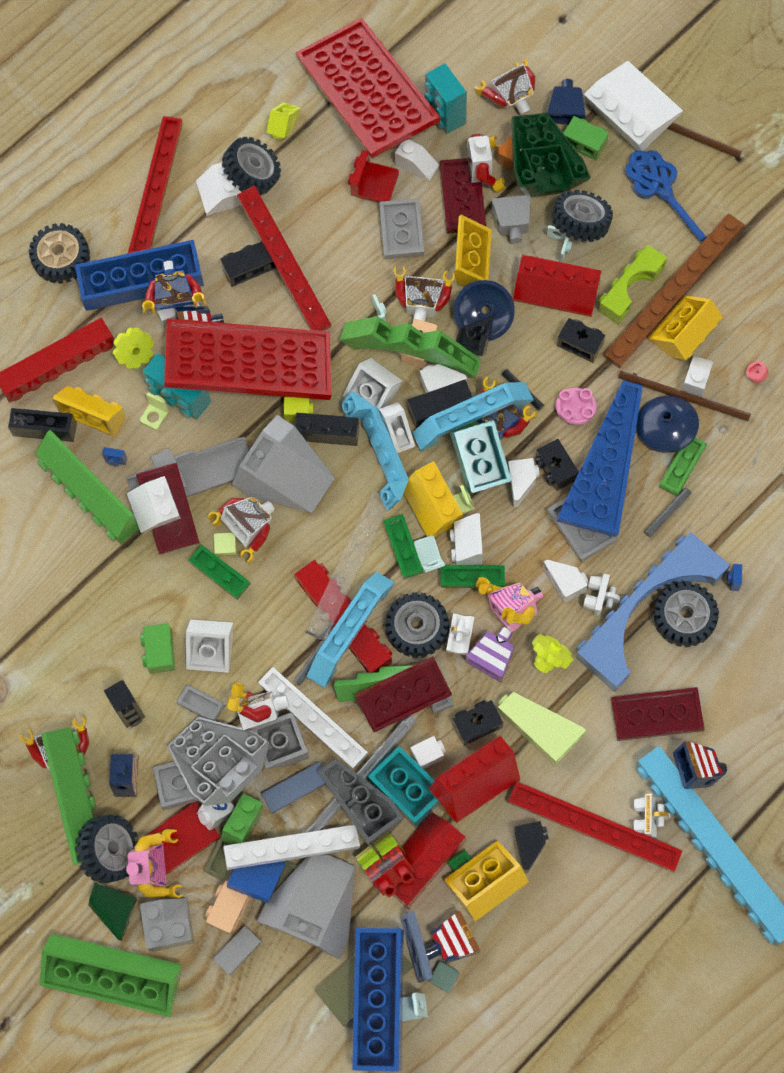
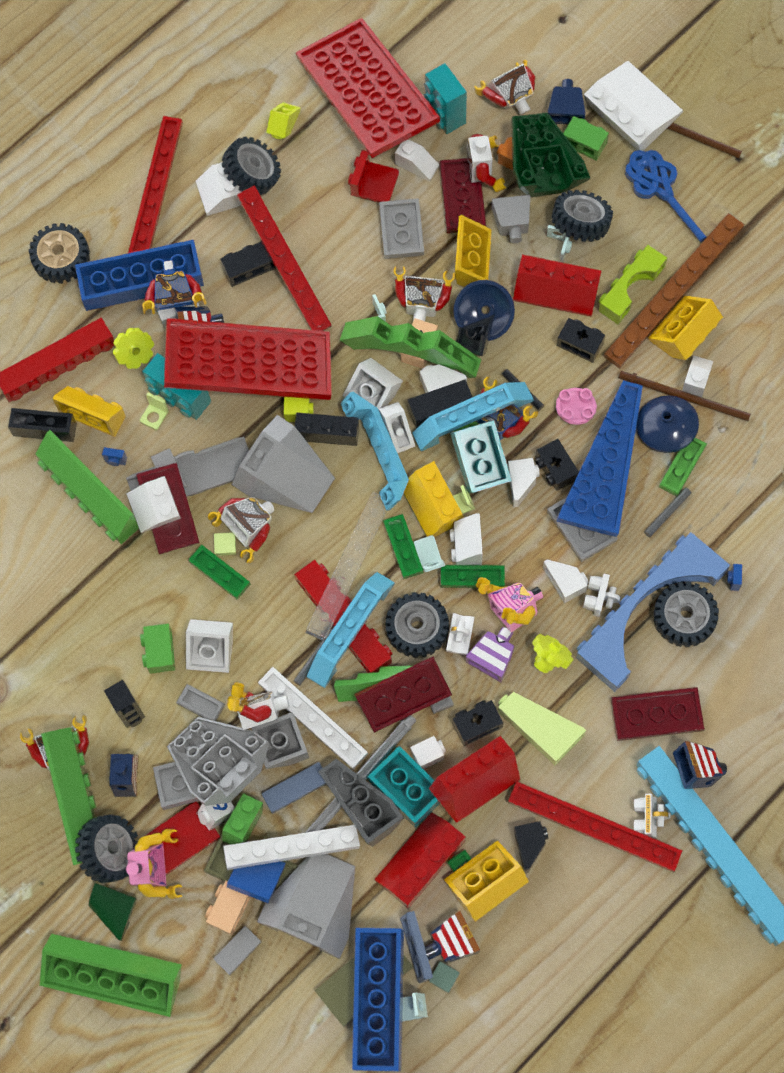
light grey slope [140,898,195,952] -> none
hips [355,831,415,898] -> none
coral tile [746,361,769,383] -> none

